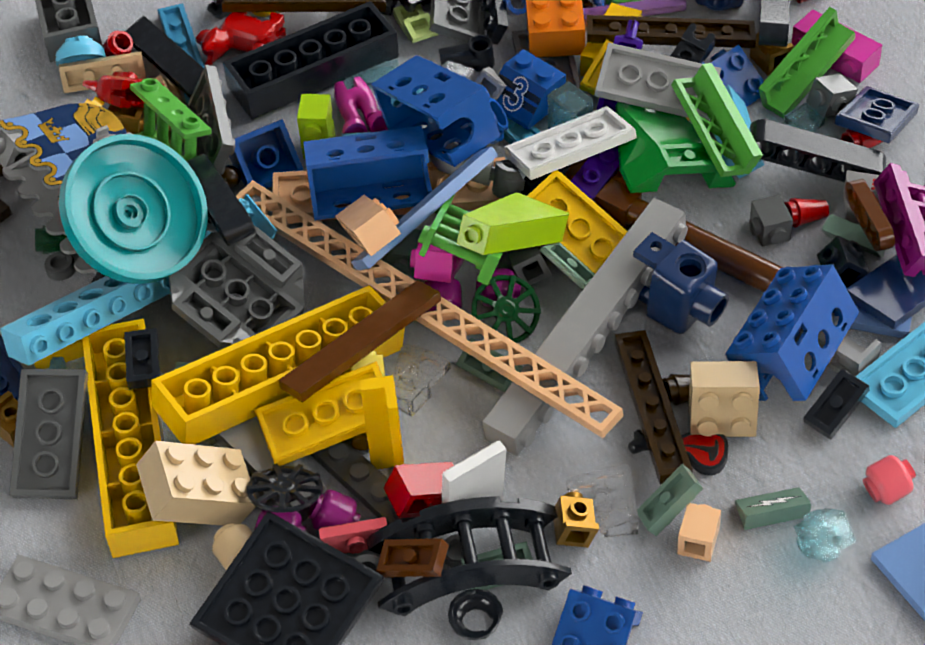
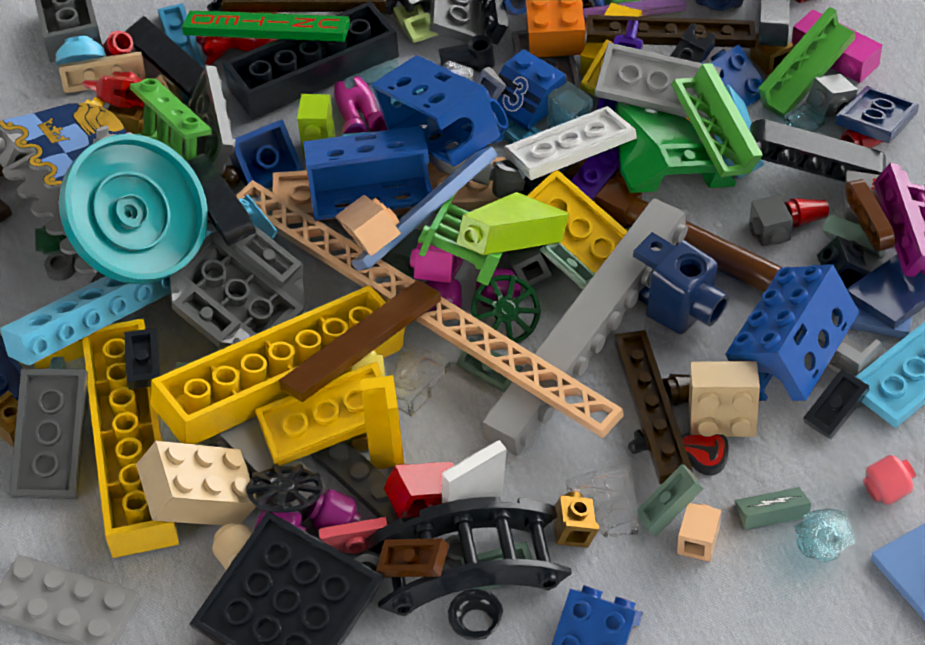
none -> green tile [182,10,350,41]

